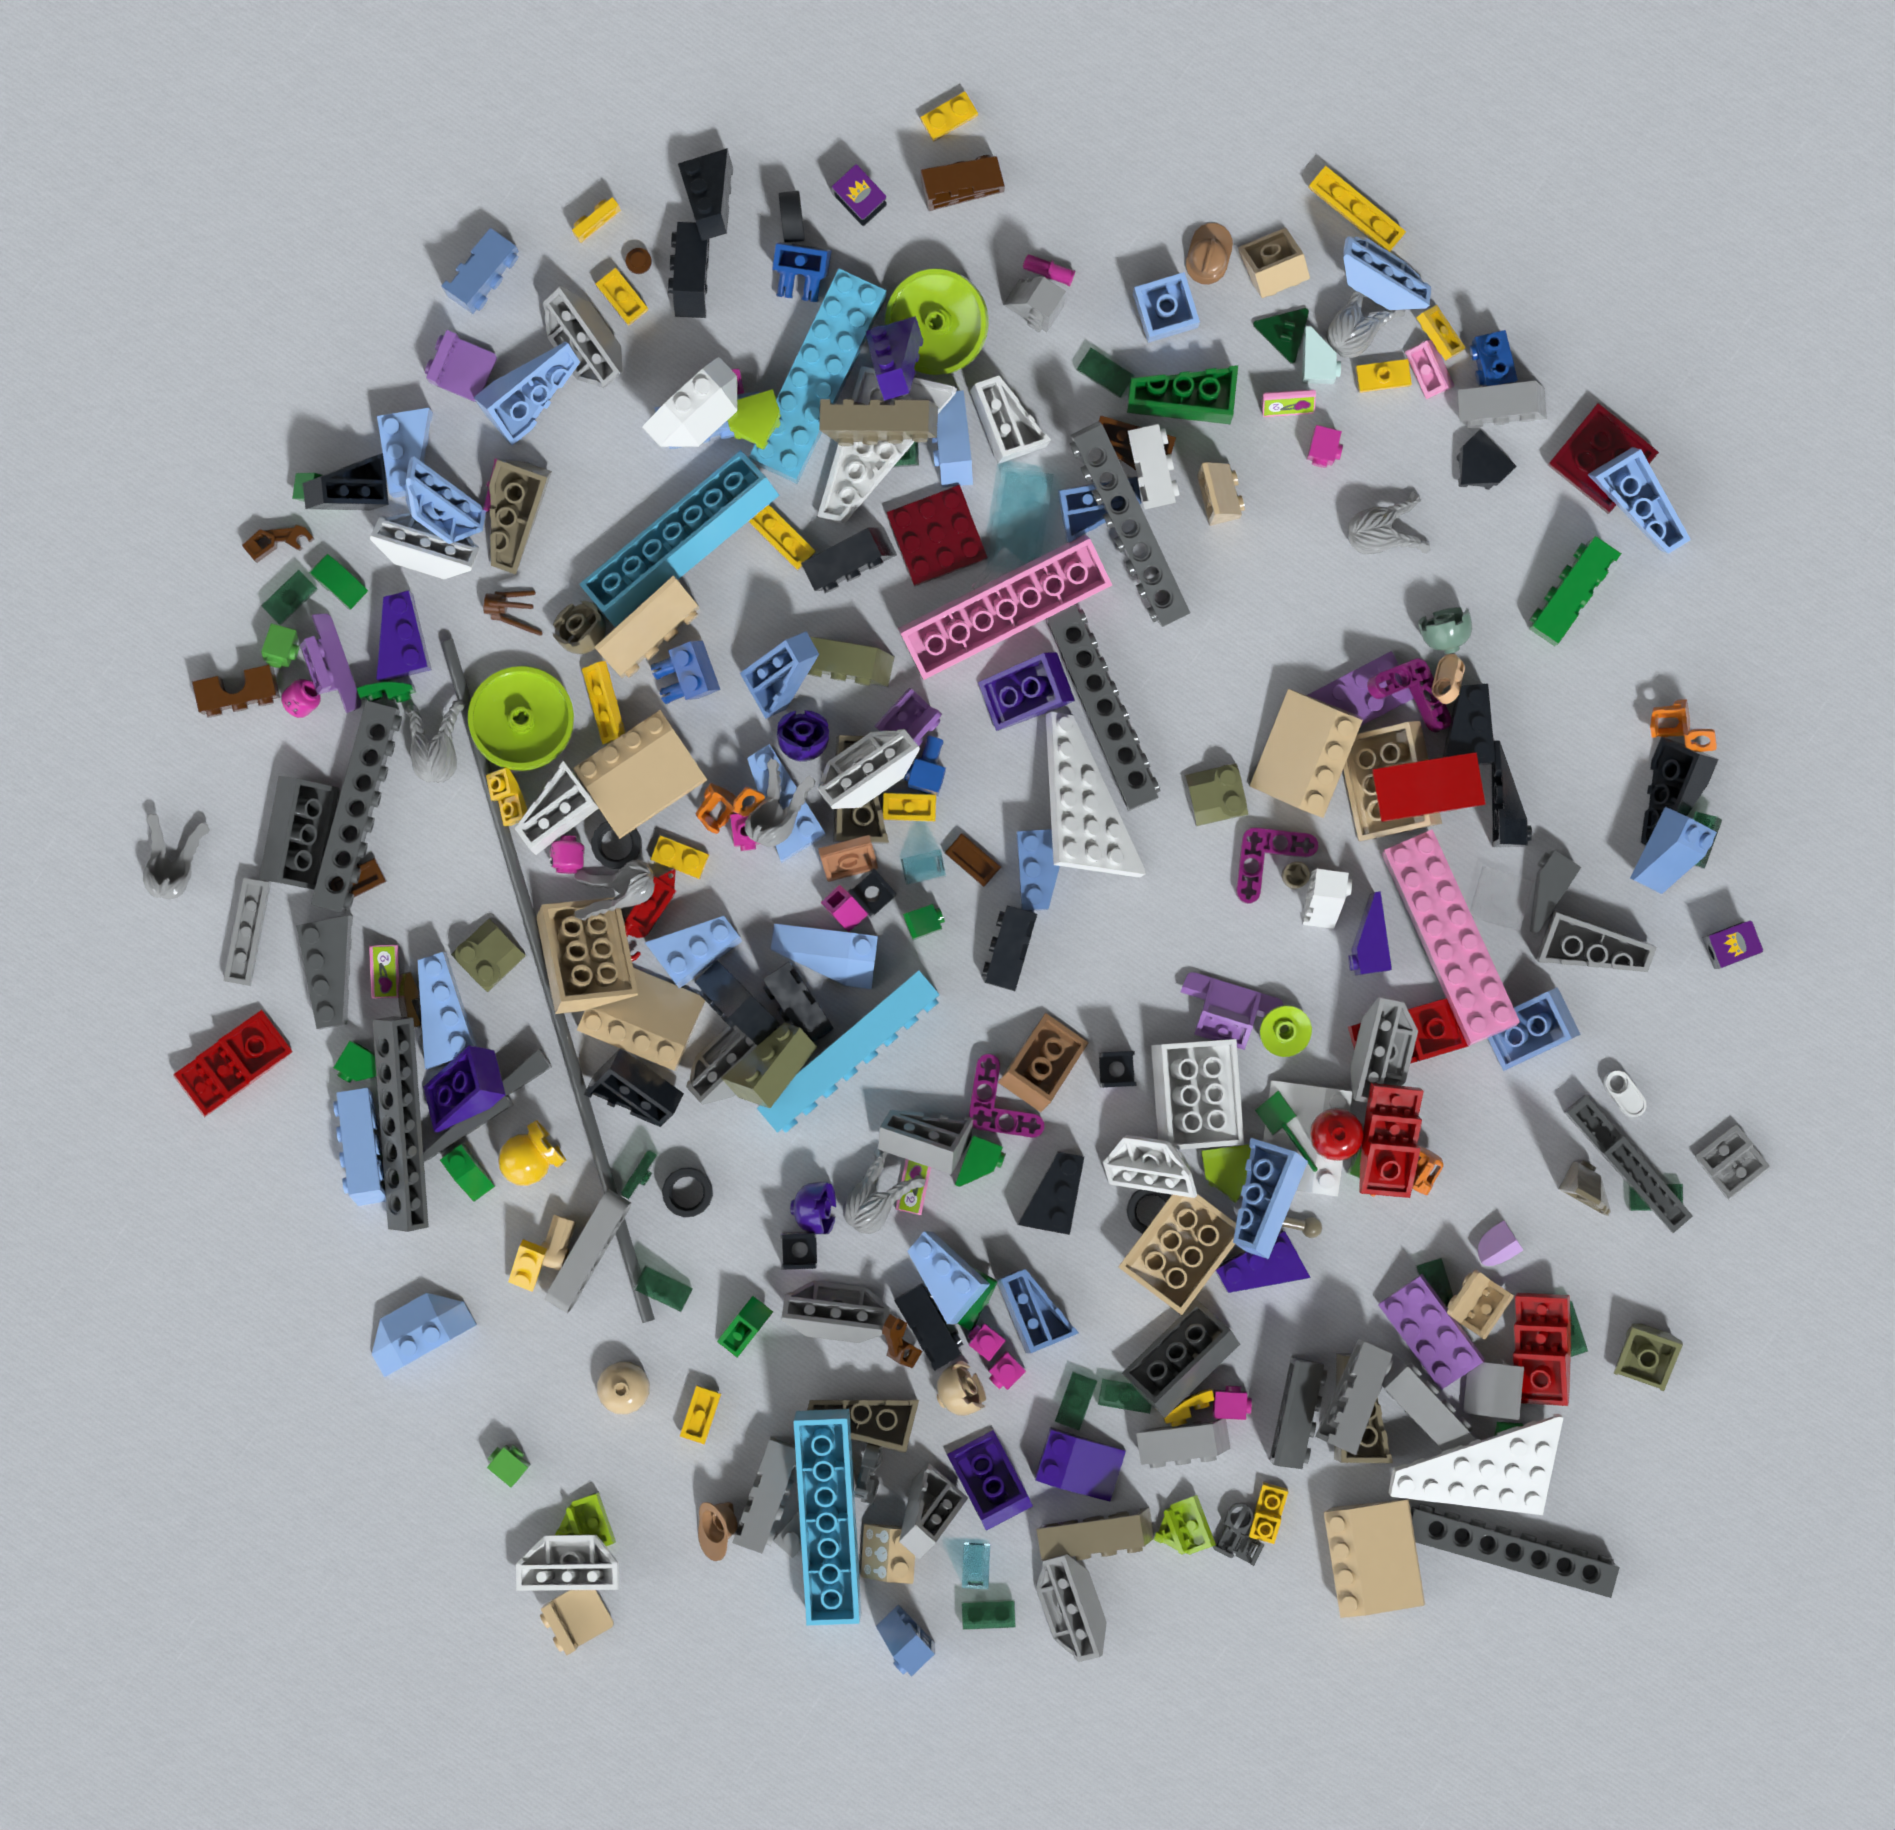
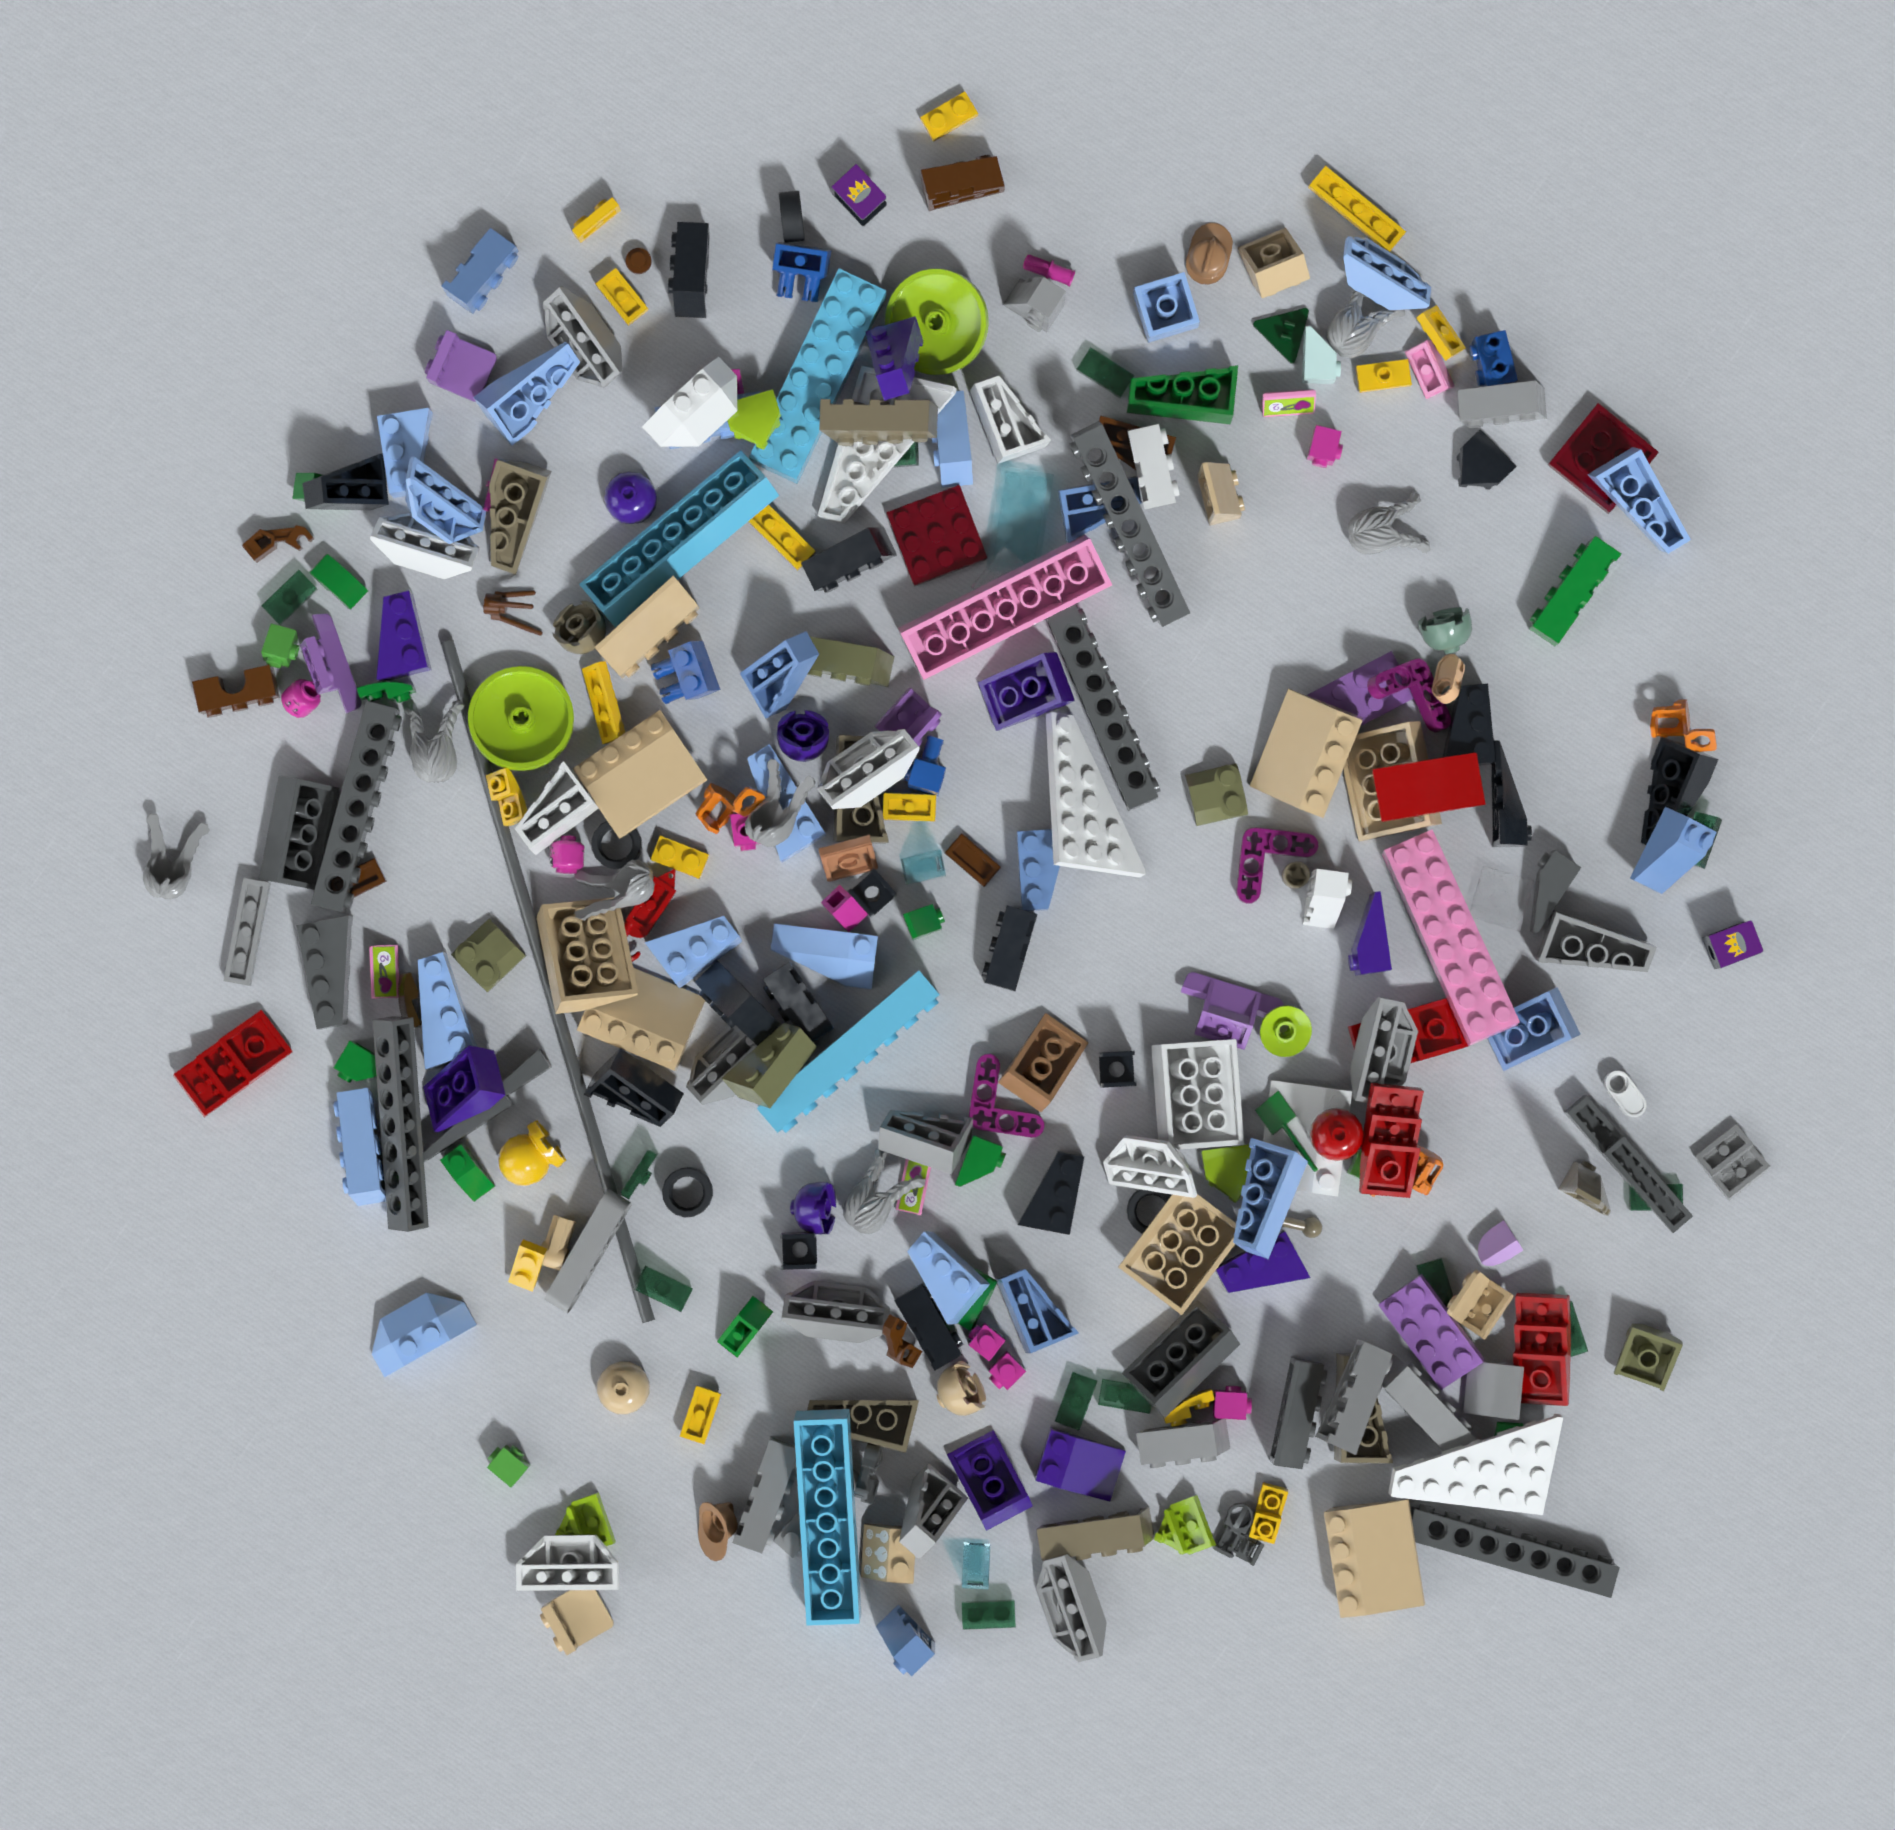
black wedge [678,148,733,241] -> none
none -> dark purple cylinder [604,471,657,524]

